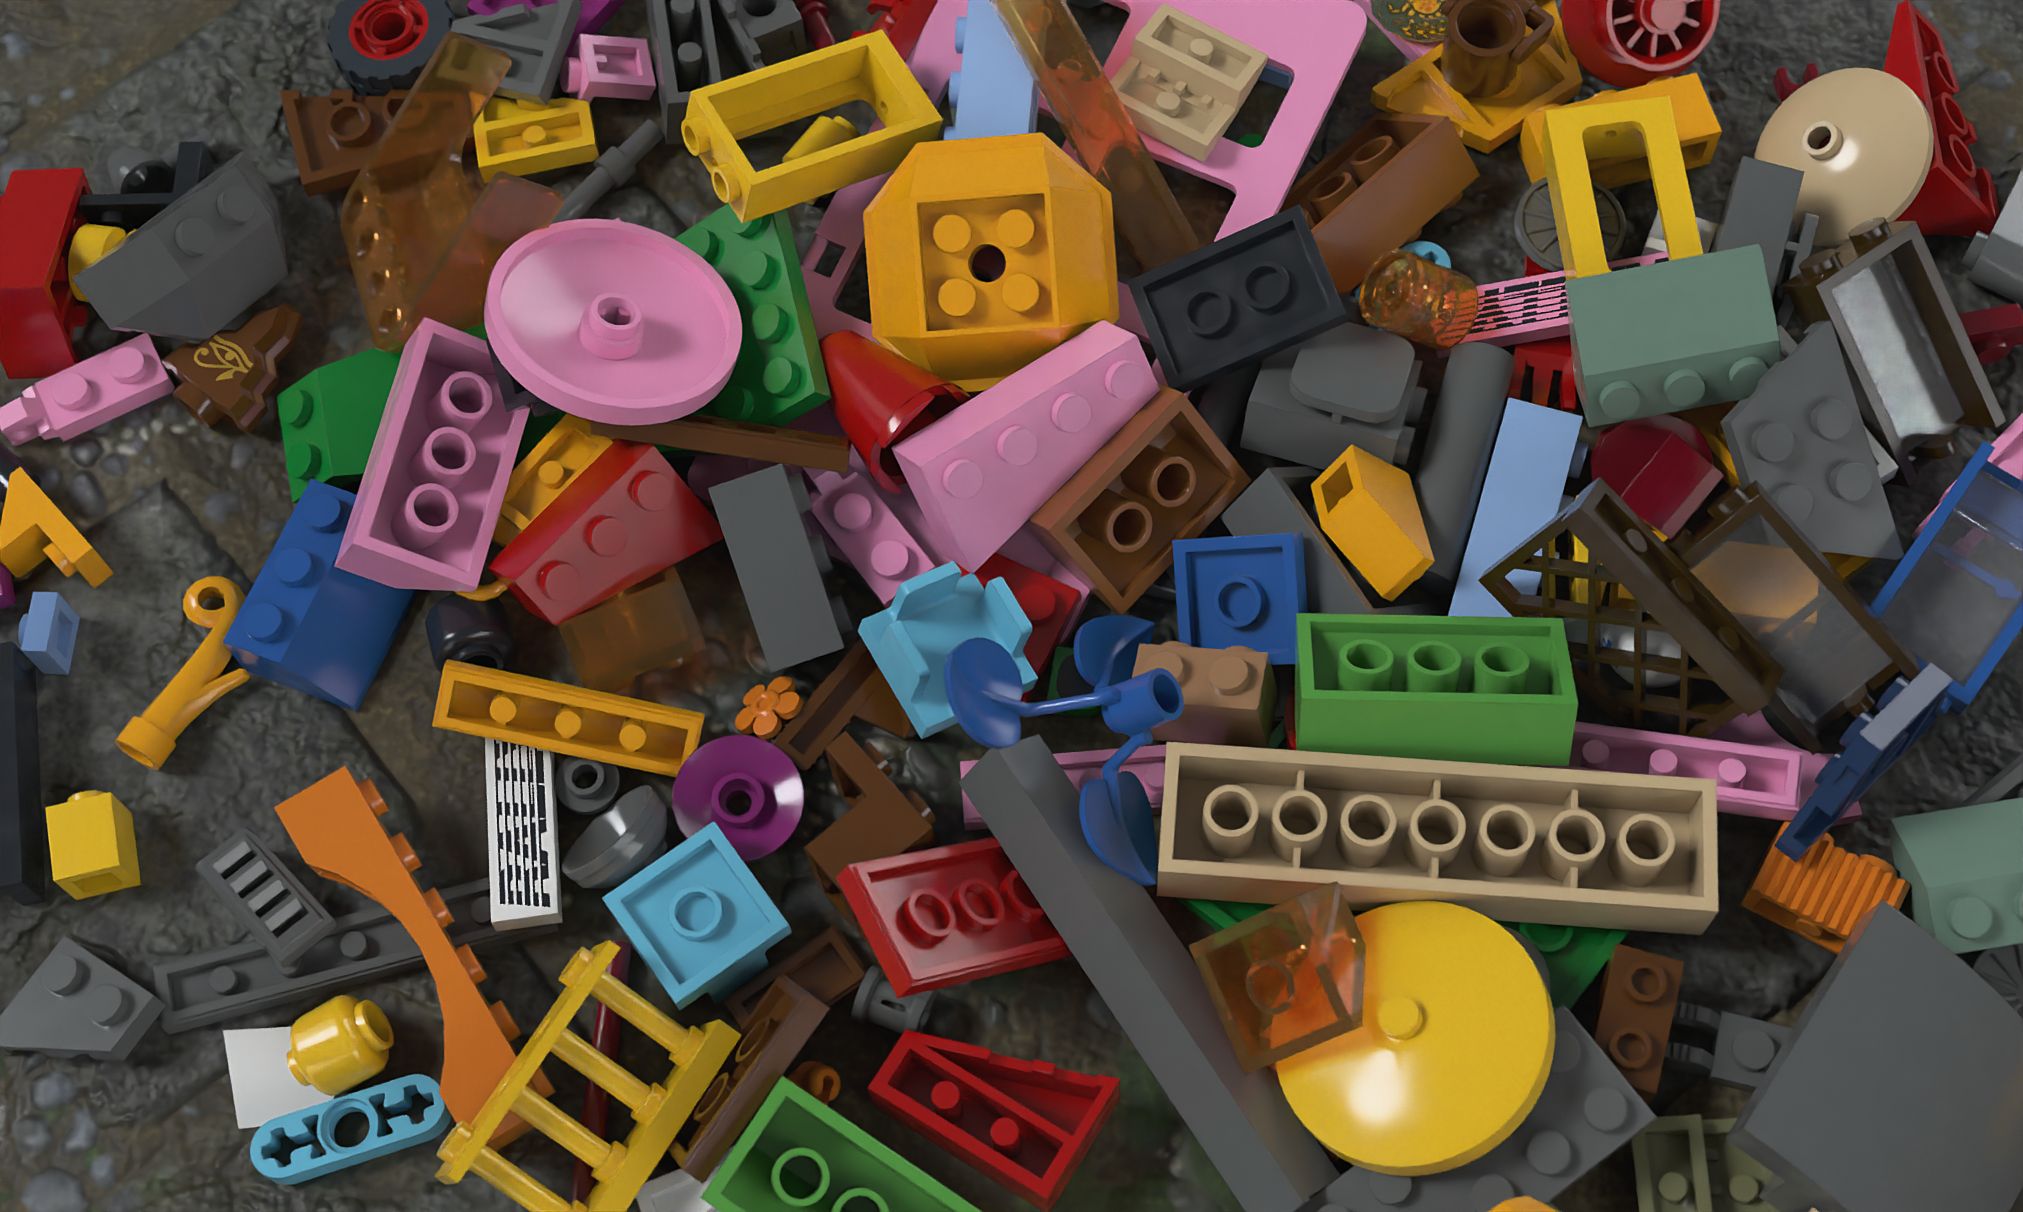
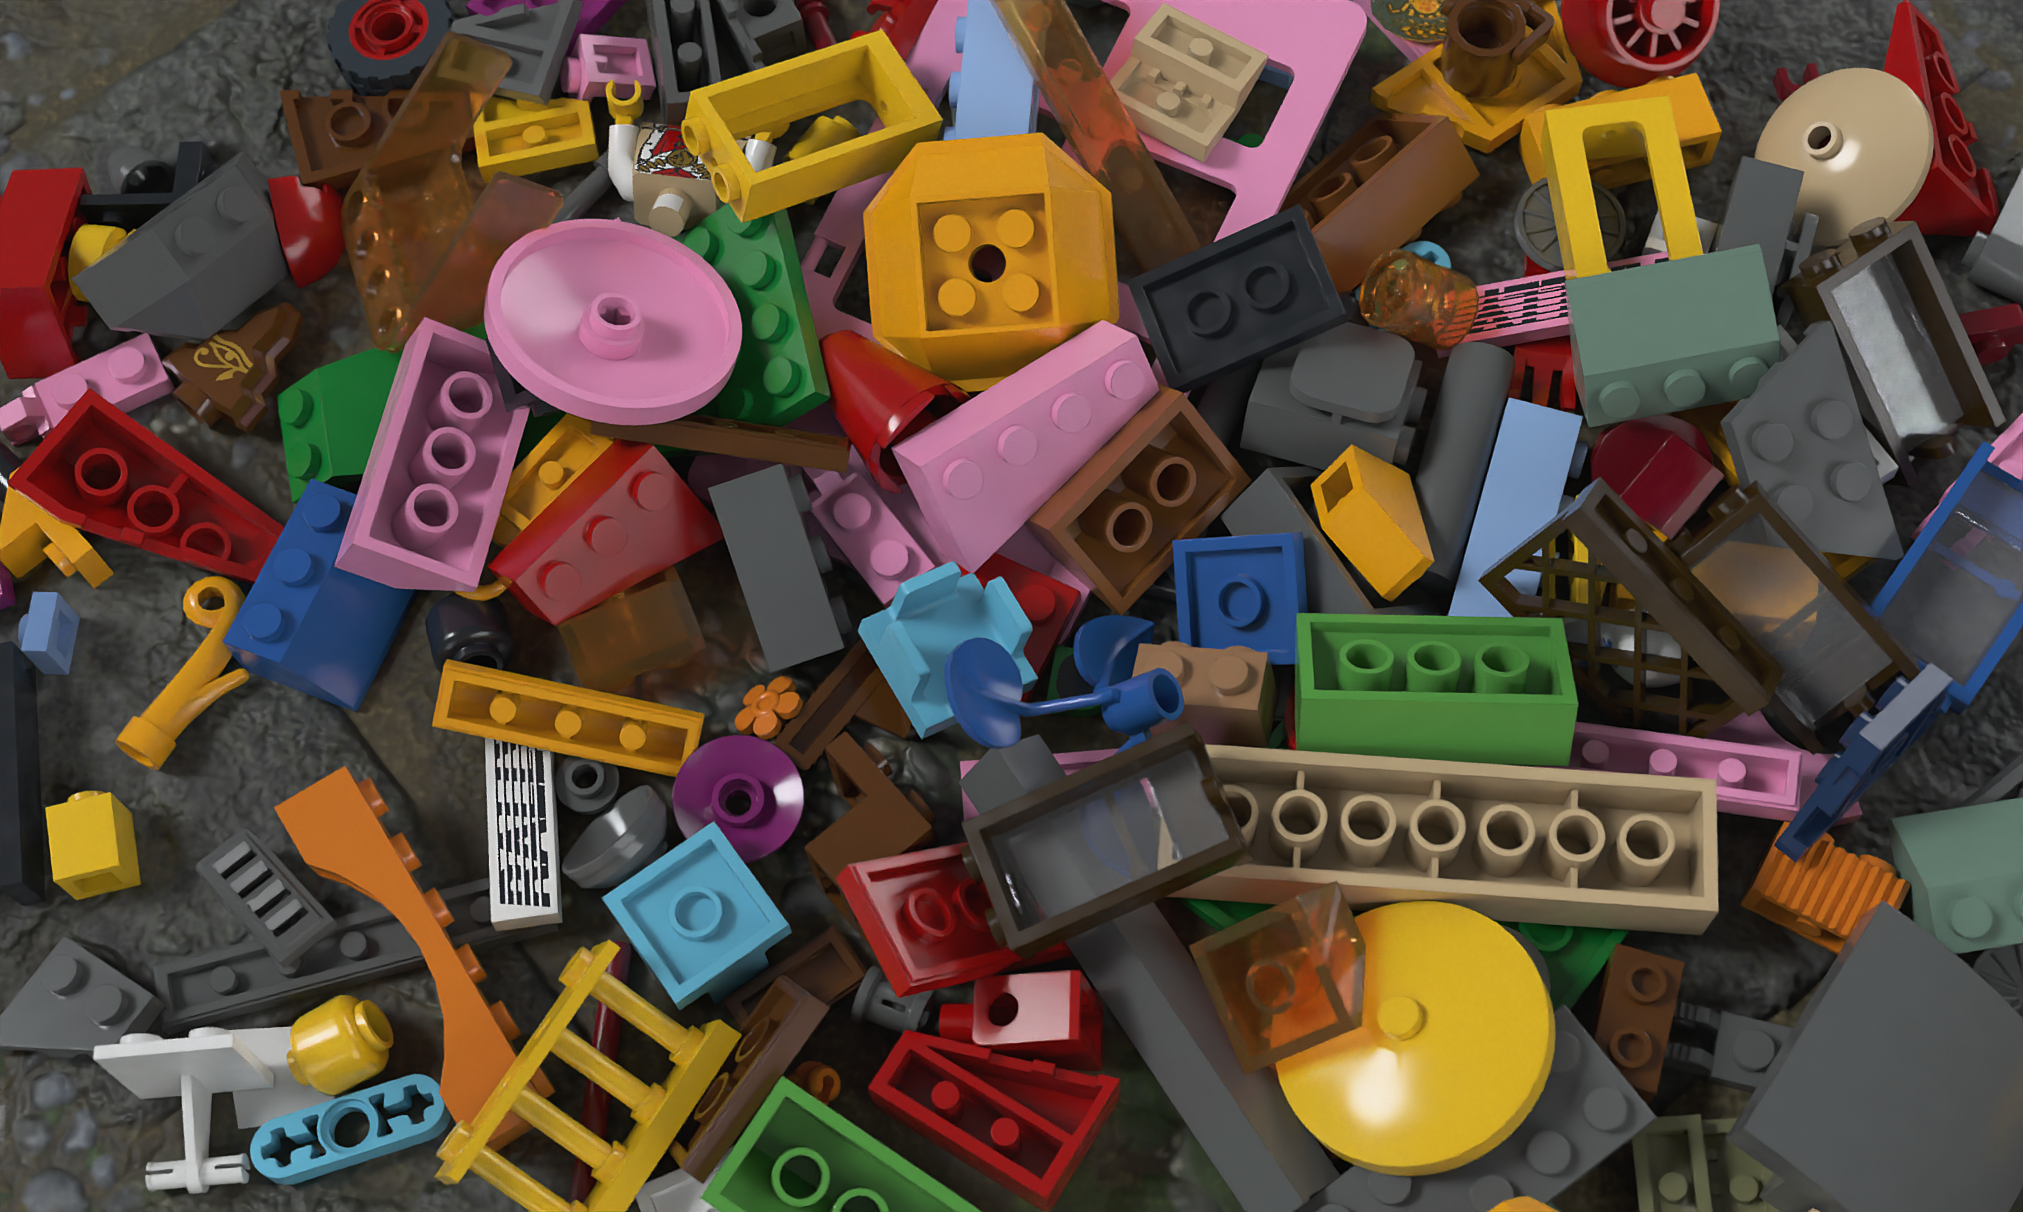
none -> red wedge [7,388,284,585]
none -> white plate [93,1027,274,1194]
none -> red brick [268,176,347,289]
none -> torso [606,79,790,237]
none -> red torso [939,970,1103,1071]
none -> door [961,721,1254,960]

